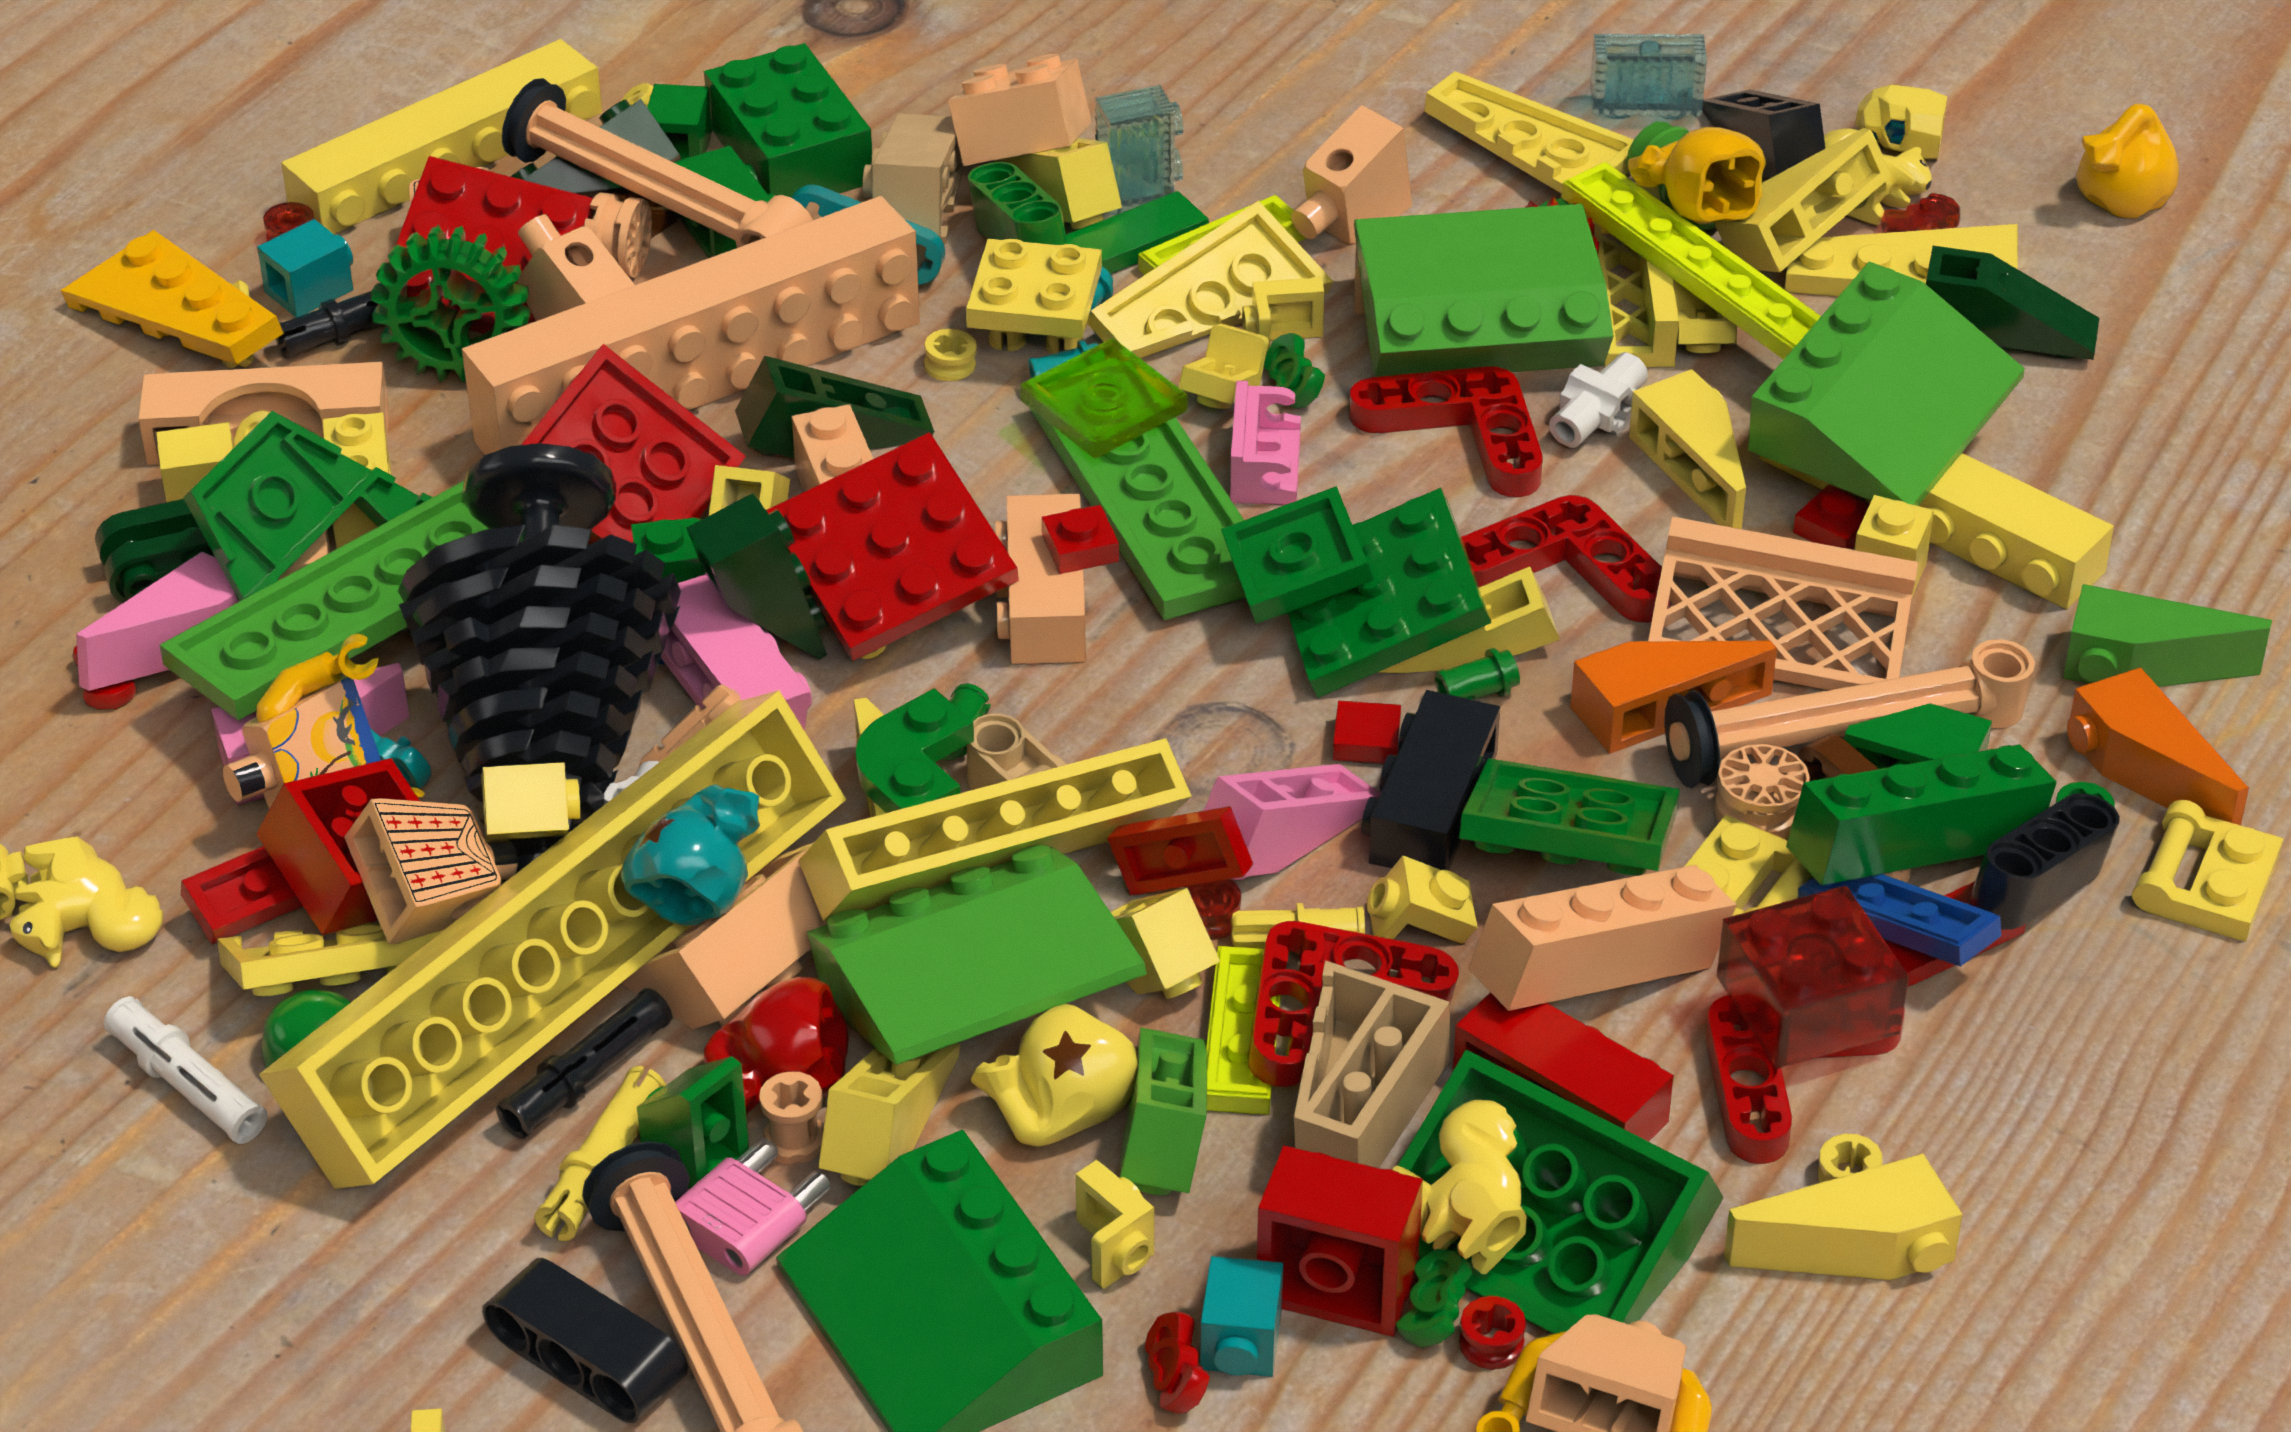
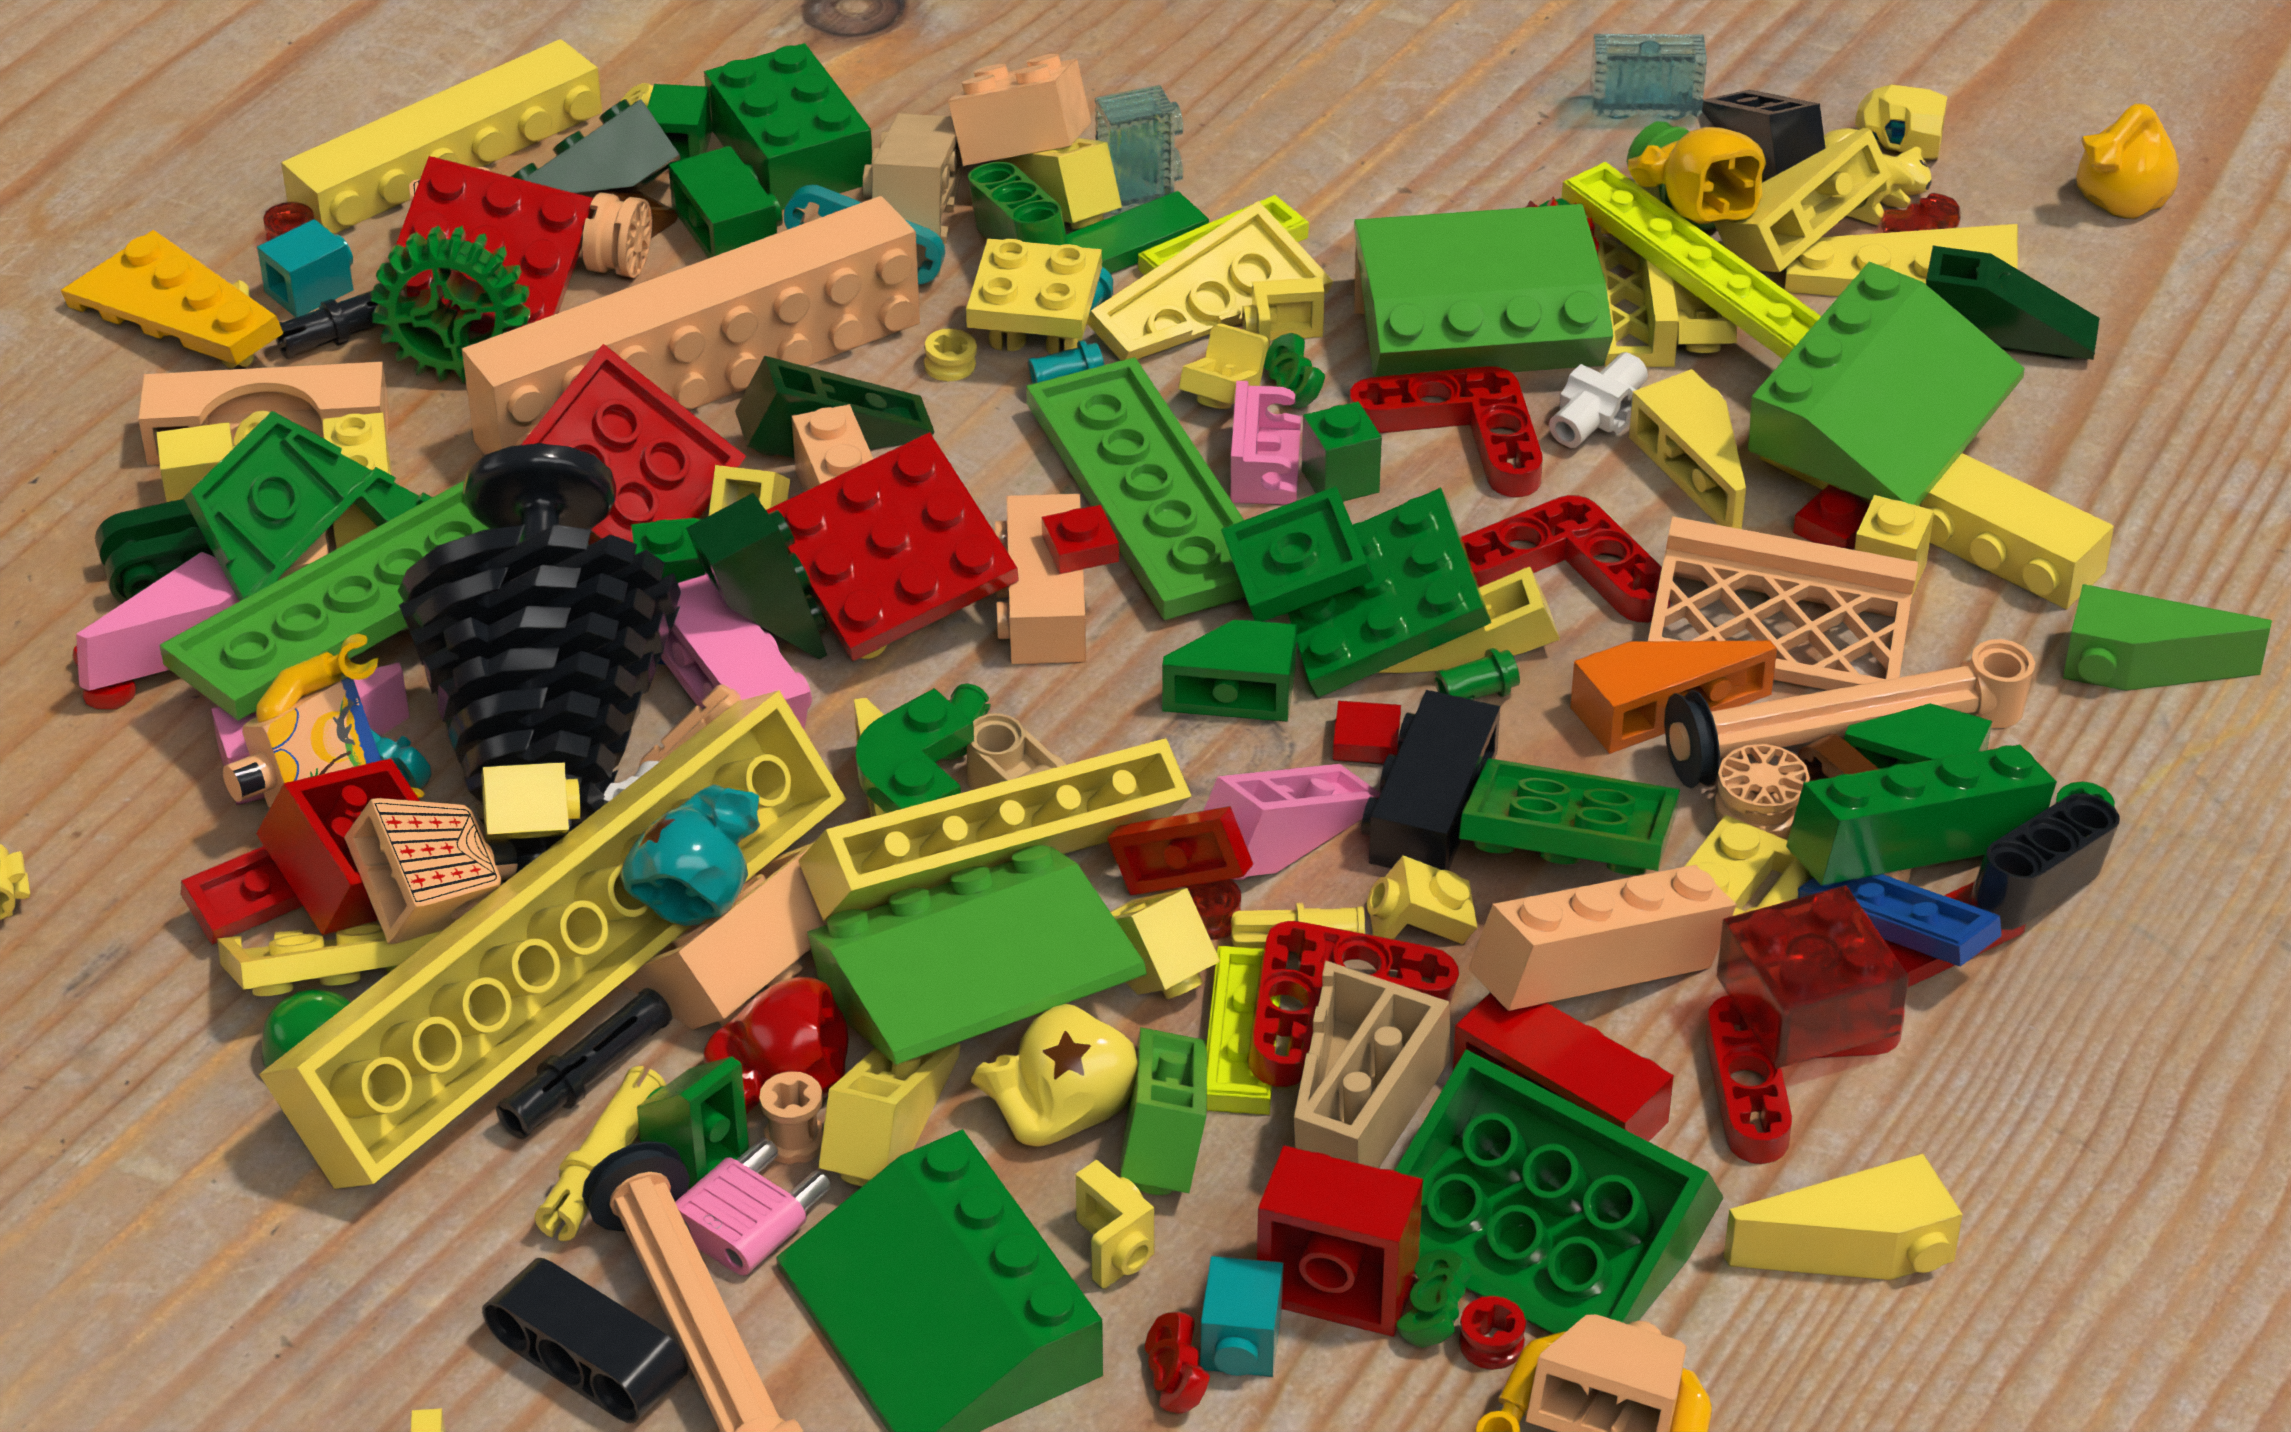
light yellow animal [9,836,163,968] -> none
white pin [103,996,268,1144] -> none
light nougat piece [502,78,813,248] -> none
light nougat torso [517,214,635,321] -> none
clear neon green tile [1020,338,1188,459] -> none
light nougat torso [1291,105,1412,244] -> none
light yellow animal [1392,1100,1527,1274] -> none
light yellow wing [1424,71,1634,194] -> none
light yellow bush [1818,1133,1883,1183] -> none
orange slope [2067,667,2249,826] -> none
light yellow plate [2132,800,2284,942] -> none
none -> green slope [1162,619,1297,722]
none -> green brick [1301,401,1382,502]

